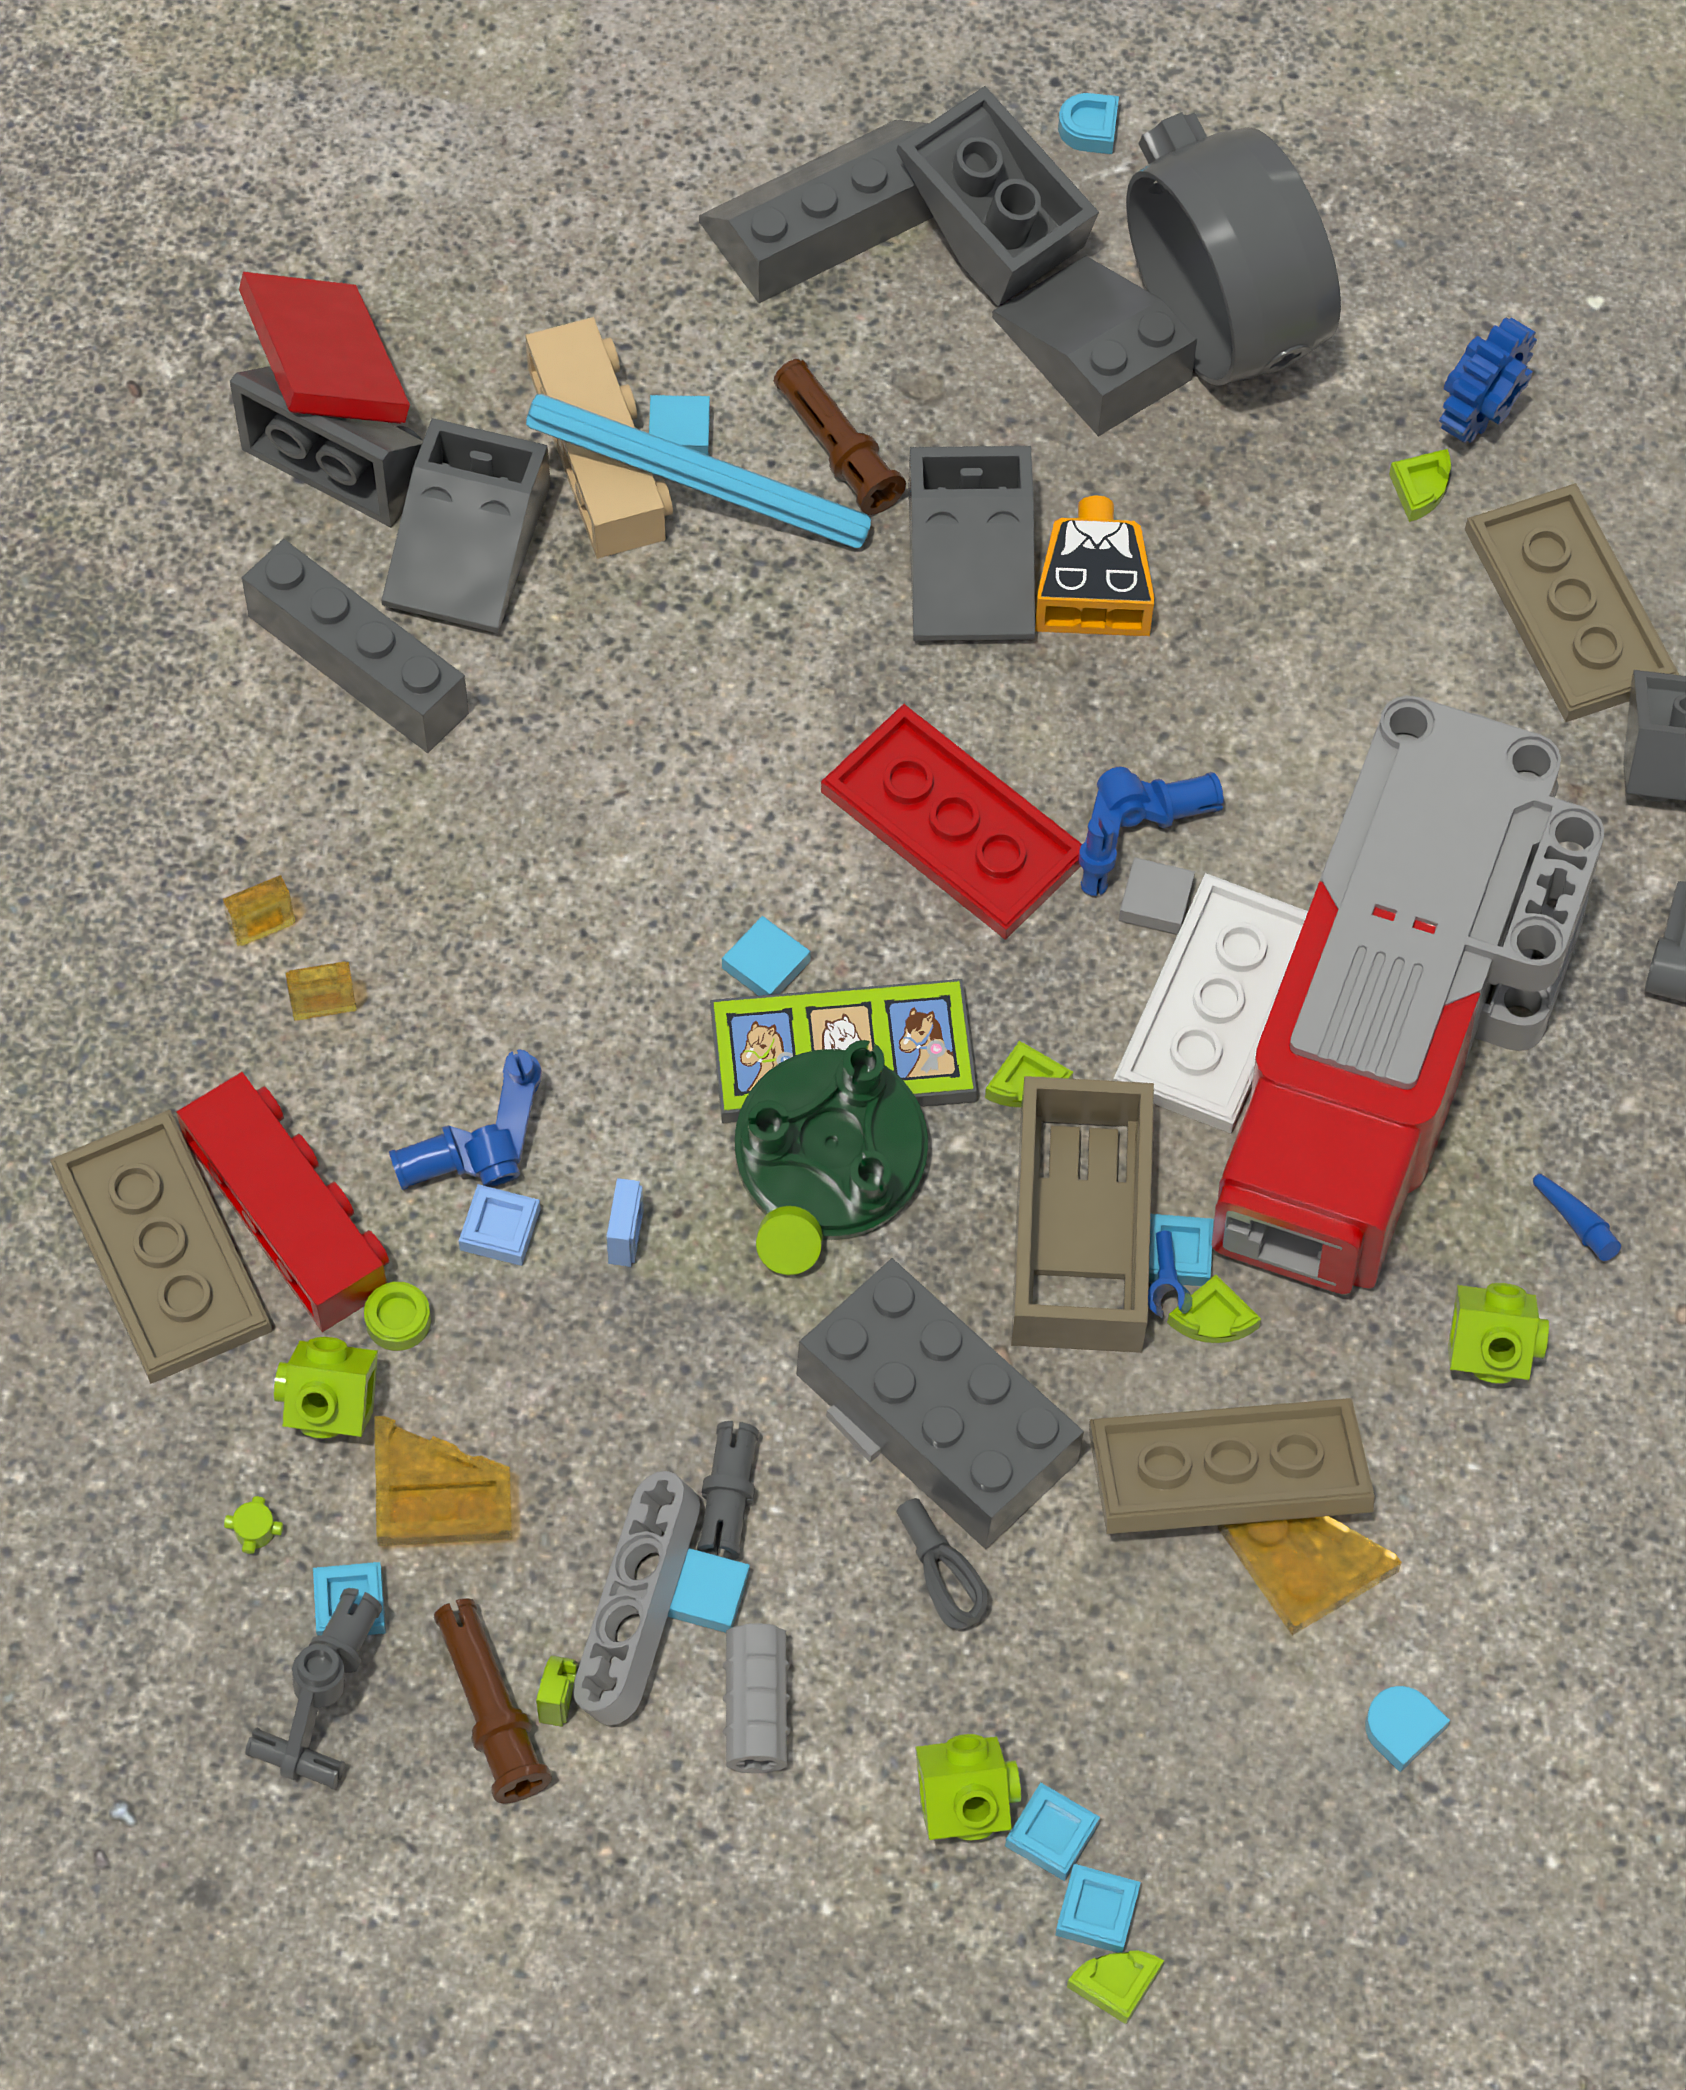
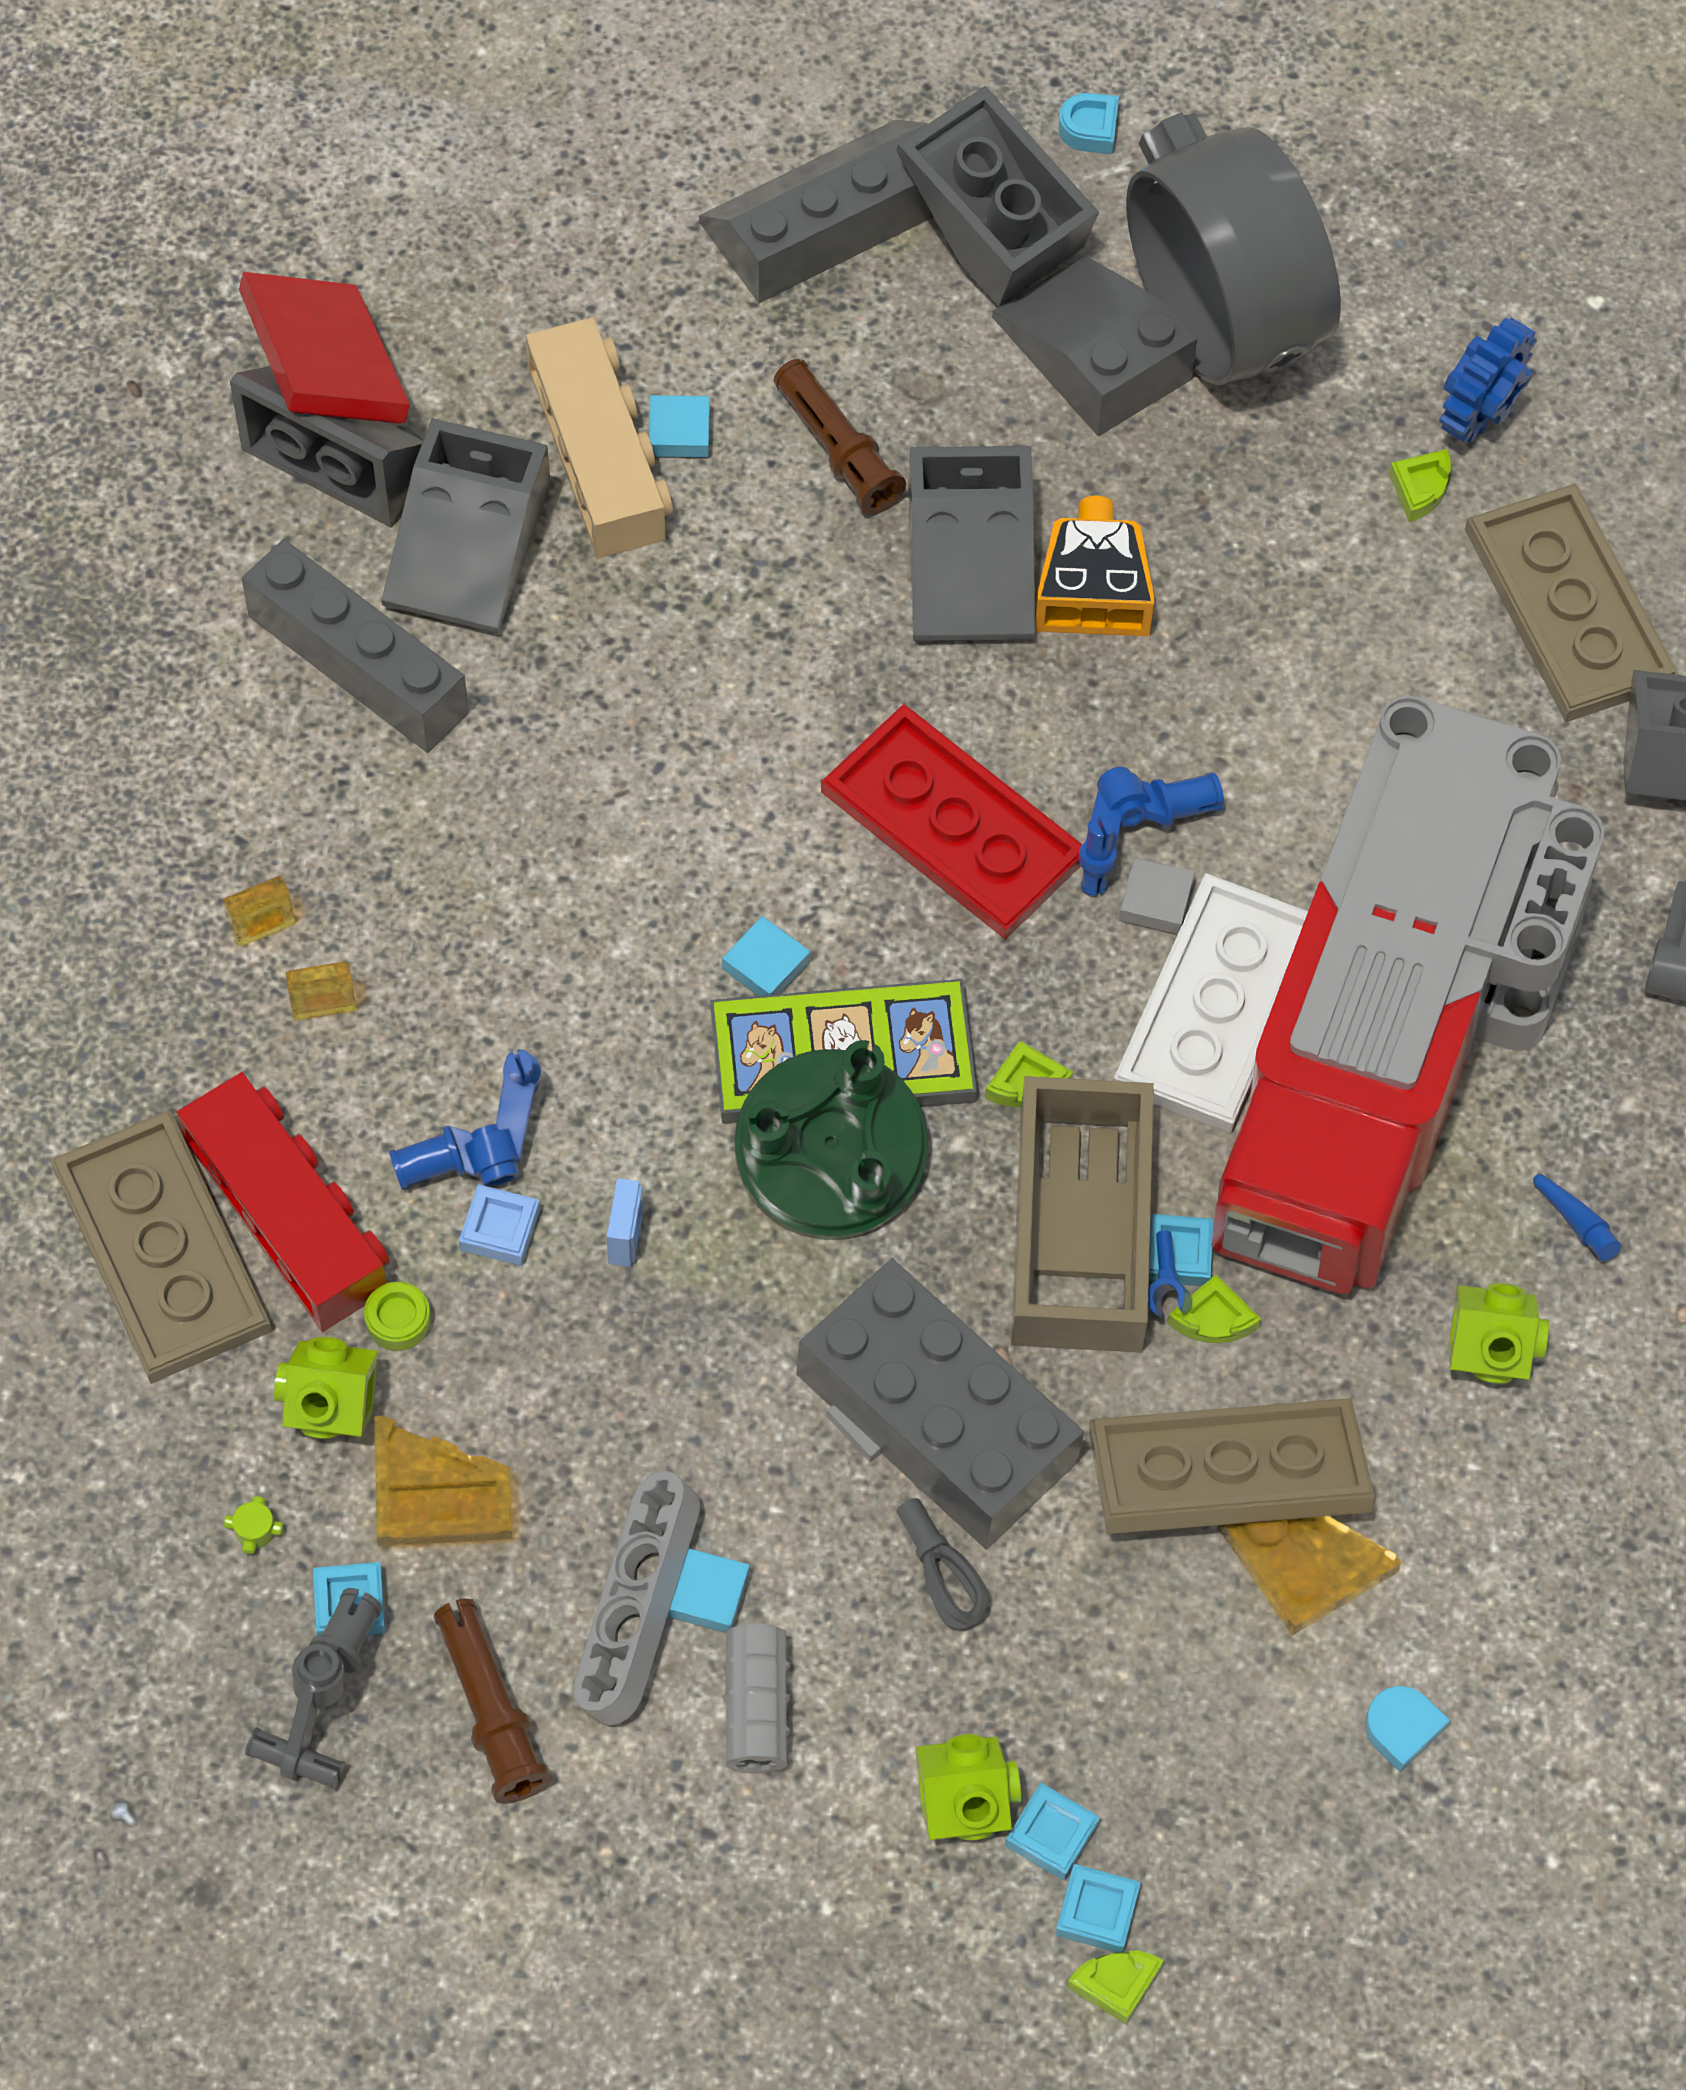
medium azure axle [526,394,871,549] -> none
lime tile [536,1655,579,1727] -> none
dark grey pin [697,1421,759,1560] -> none
lime tile [756,1206,823,1275] -> none

